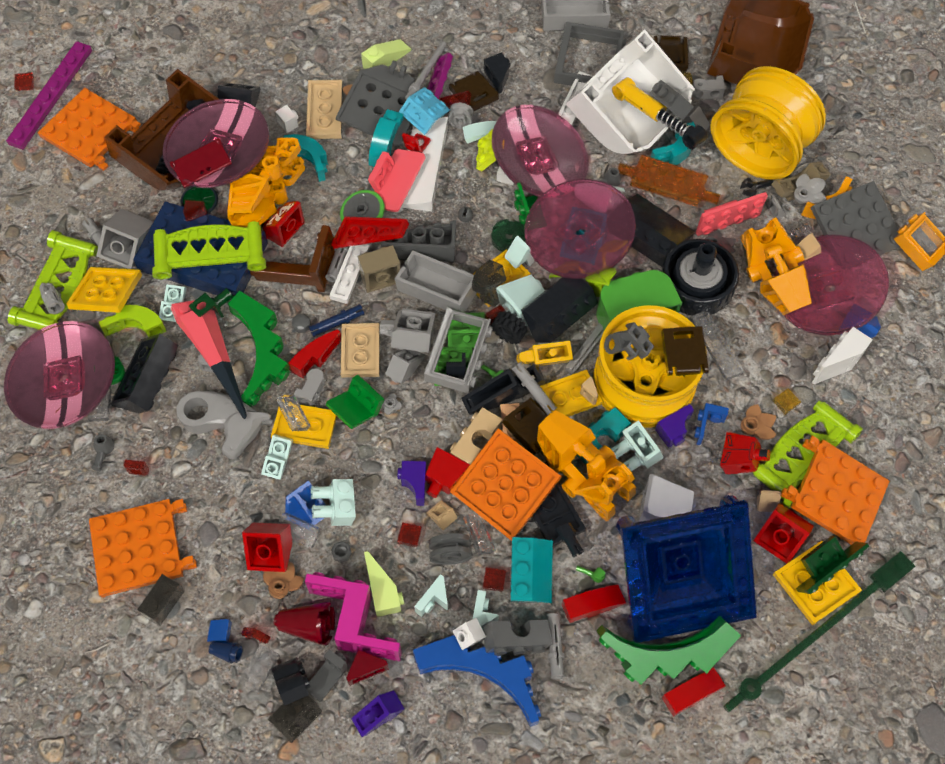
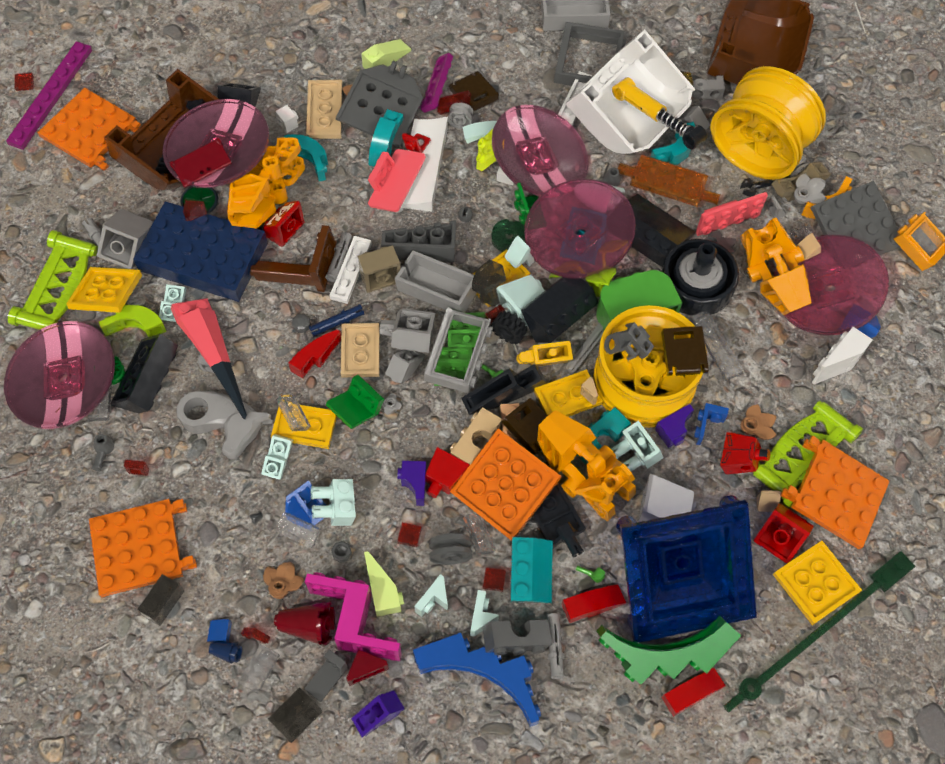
light grey hinge [39,283,65,314] -> none
lime piece [152,221,266,280] -> none
dark green bracket [189,288,233,318] -> none
green arch [228,290,290,407] -> none
red slope [242,522,292,572] -> none
black brick [271,658,311,706] -> none
light grey leg [294,369,325,407] -> none
red wing [331,217,409,249] -> none
dark grey wheel [340,190,385,221] -> none
medium azure bracket [399,87,450,135] -> none
light grey bar [405,41,446,100] -> none
tan slope [427,500,457,530] -> none
black panel [446,353,466,380] -> none
white plate [453,618,486,650] -> none
black slope [484,52,511,94] -> none
light grey pin [511,362,557,415] -> none
dark grey arch [650,80,694,120] -> none
dark brown container [653,35,688,72] -> none
clear yellow tile [773,388,801,415] -> none
dark green bracket [796,536,869,594] -> none

